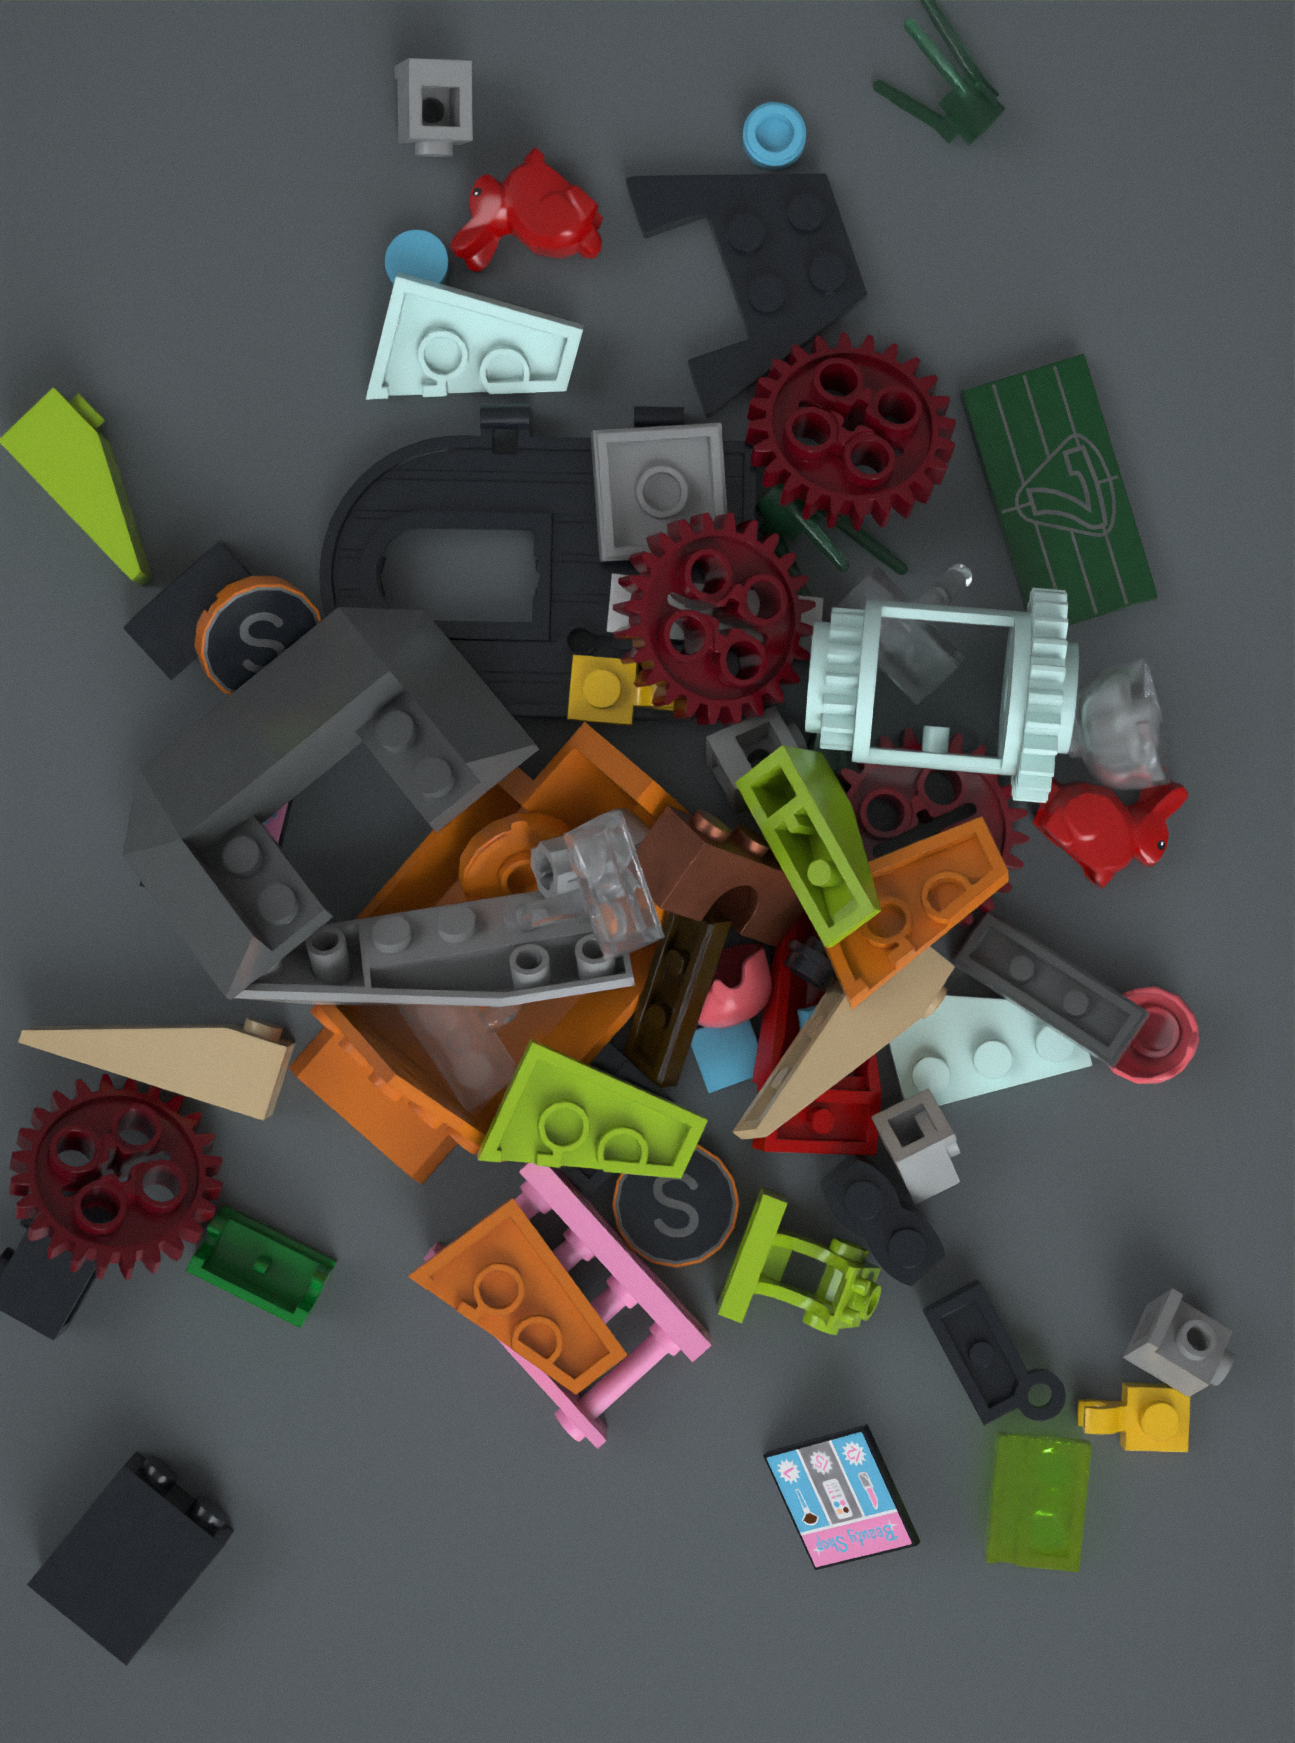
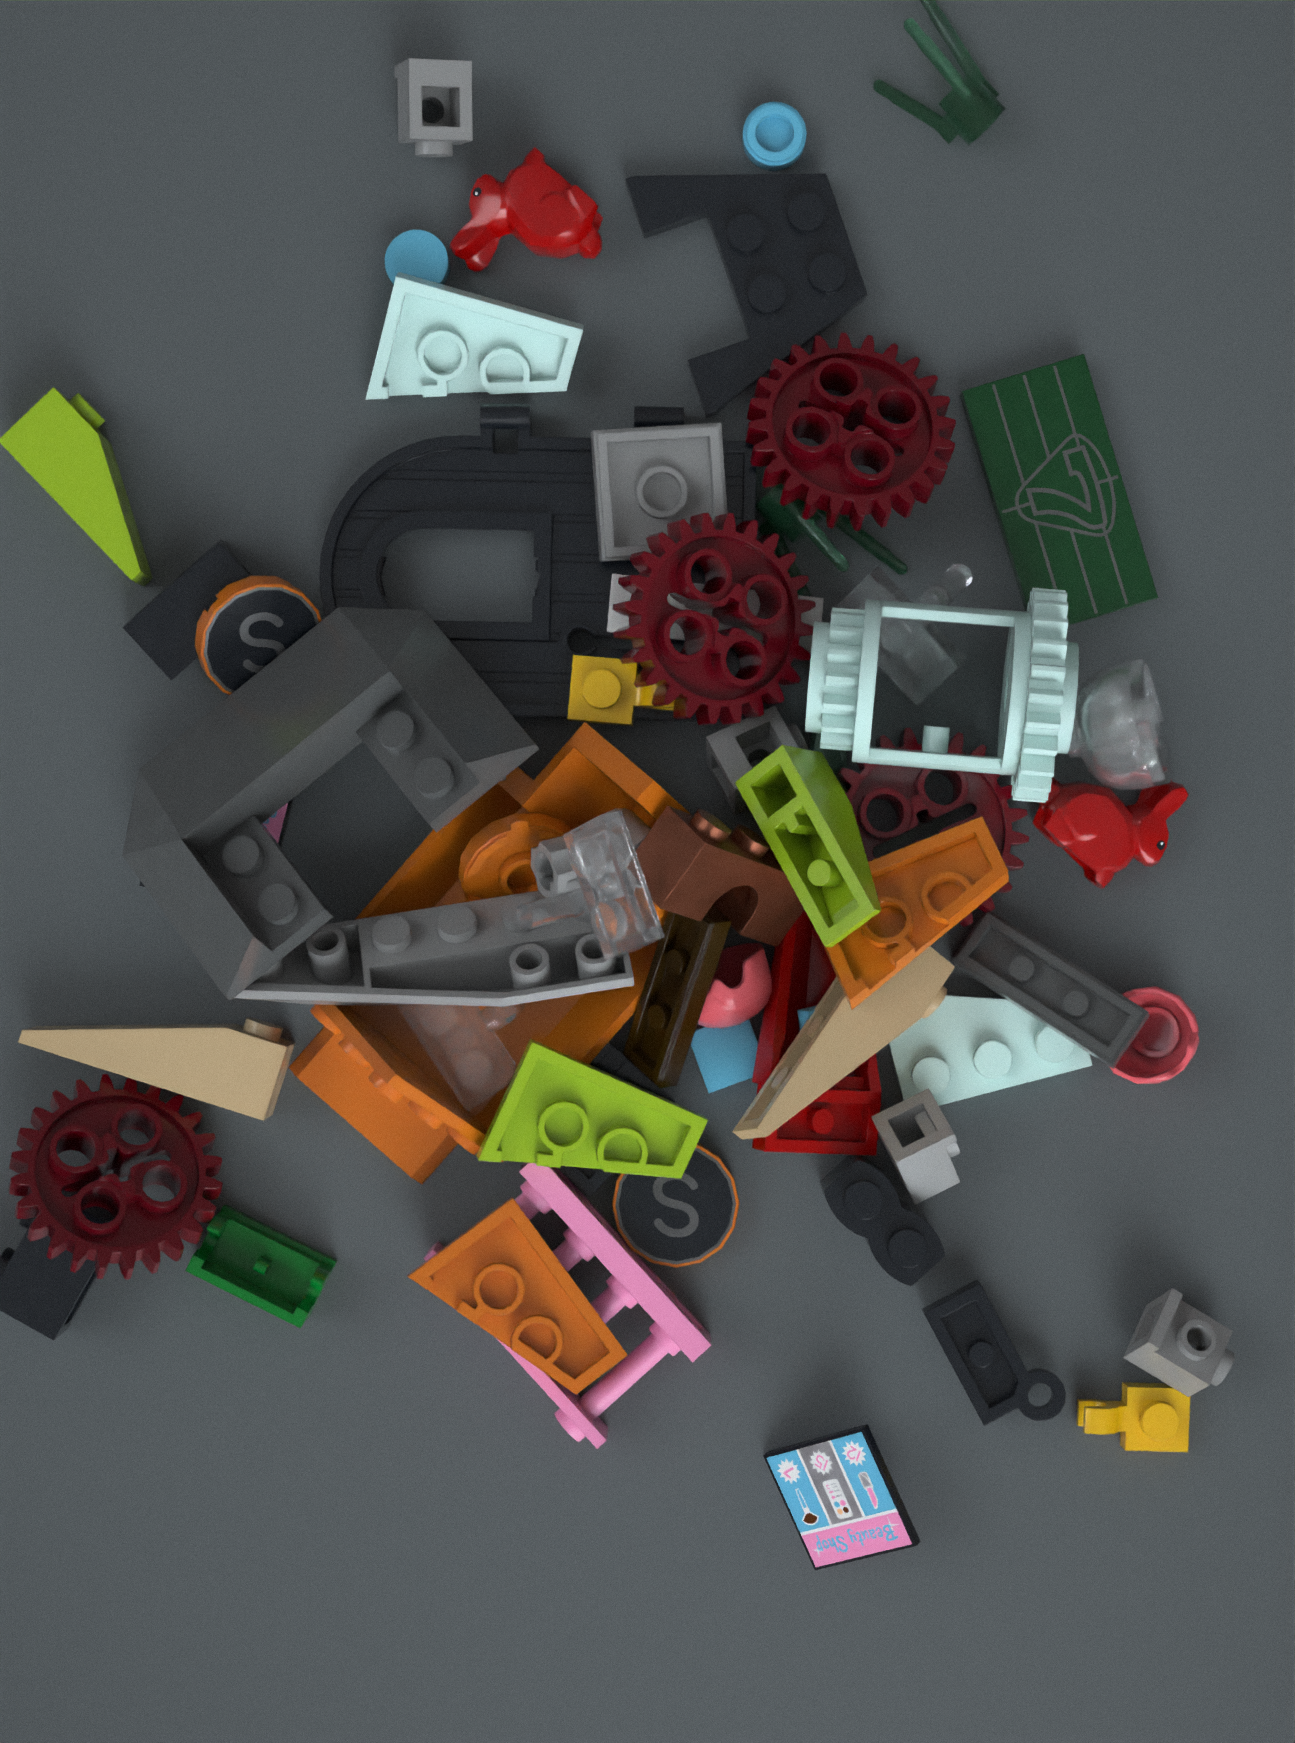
black brick [27,1451,234,1666] -> none
lime tile [717,1186,881,1335] -> none
black plate [783,935,839,992] -> none
clear neon green plate [984,1431,1092,1572] -> none

